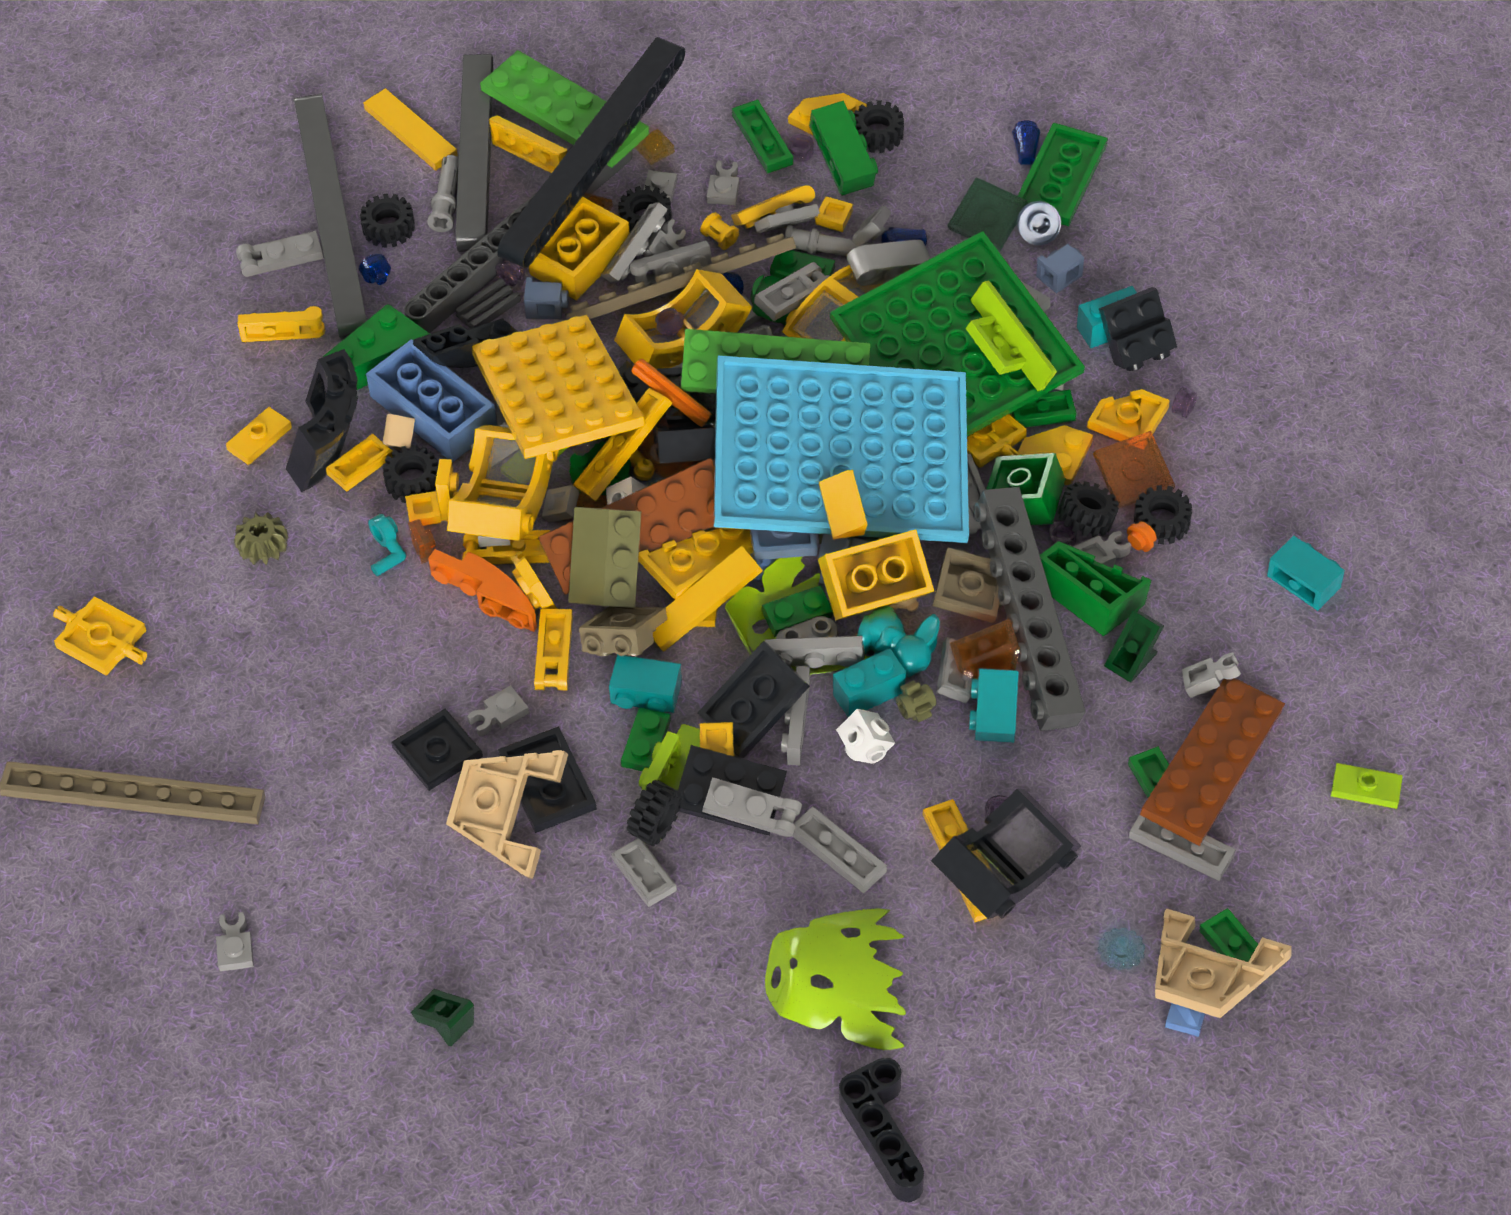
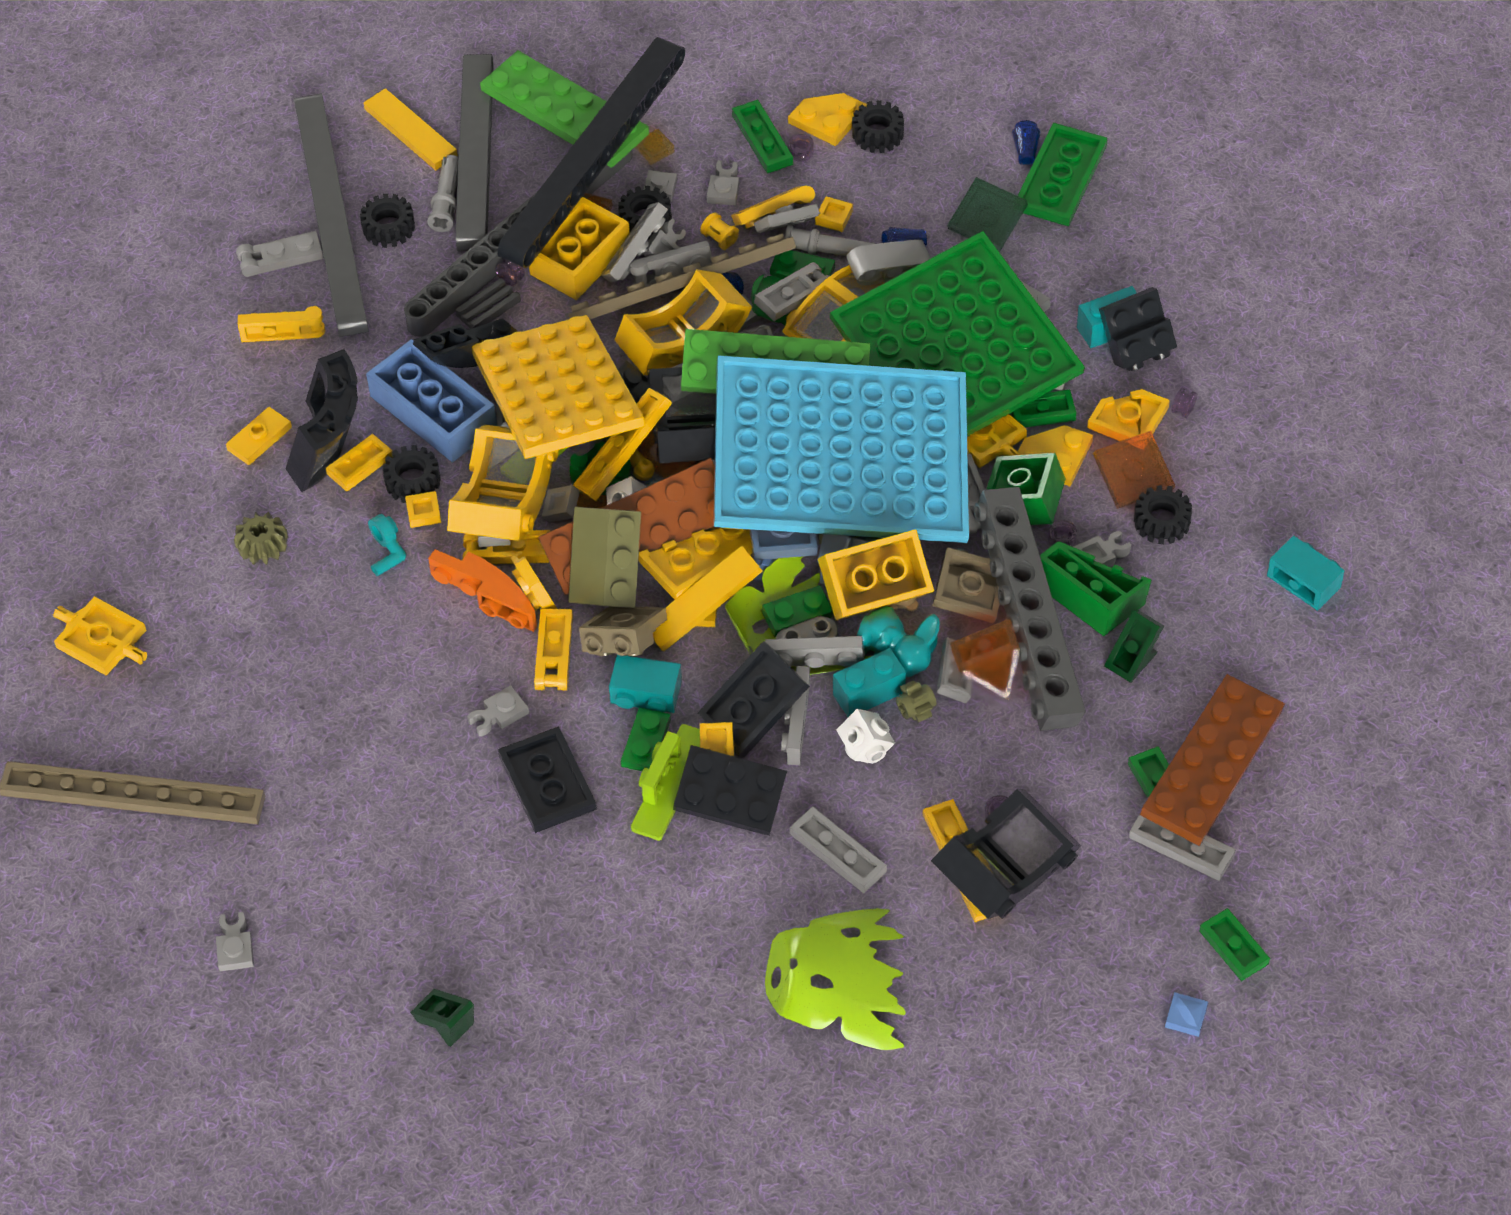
green wedge [323,304,430,390] -> none
clear blue tile [359,254,391,285] -> none
tan slope [383,414,415,451] -> none
black tile [391,708,483,791] -> none
clear orange plate [408,519,436,564] -> none
yellow plate [435,459,459,521] -> none
tan wing [446,750,568,879] -> none
yellow tile [489,115,568,173] -> none
sand blue brick [524,277,569,319] -> none
light grey plate [611,838,677,907] -> none
black tyre [627,780,683,846] -> none
orange axle [632,359,711,427] -> none
plate [655,308,684,336] -> none
light grey plate [702,777,802,837] -> none
green brick [809,100,878,196] -> none
yellow slope [819,469,867,540] -> none
black beam [839,1058,924,1202] -> none
light grey plate [852,205,892,247] -> none
lime bracket [965,280,1056,391] -> none
teal brick [969,669,1019,743] -> none
plate [1017,201,1061,245] -> none
sand blue brick [1036,244,1084,294] -> none
black tyre [1057,481,1119,537] -> none
clear light blue piece [1098,928,1145,970] -> none
orange plate [1127,522,1157,552] -> none
tan wing [1155,908,1292,1018] -> none
light grey plate [1182,653,1241,698] -> none
lime plate [1331,763,1403,809] -> none

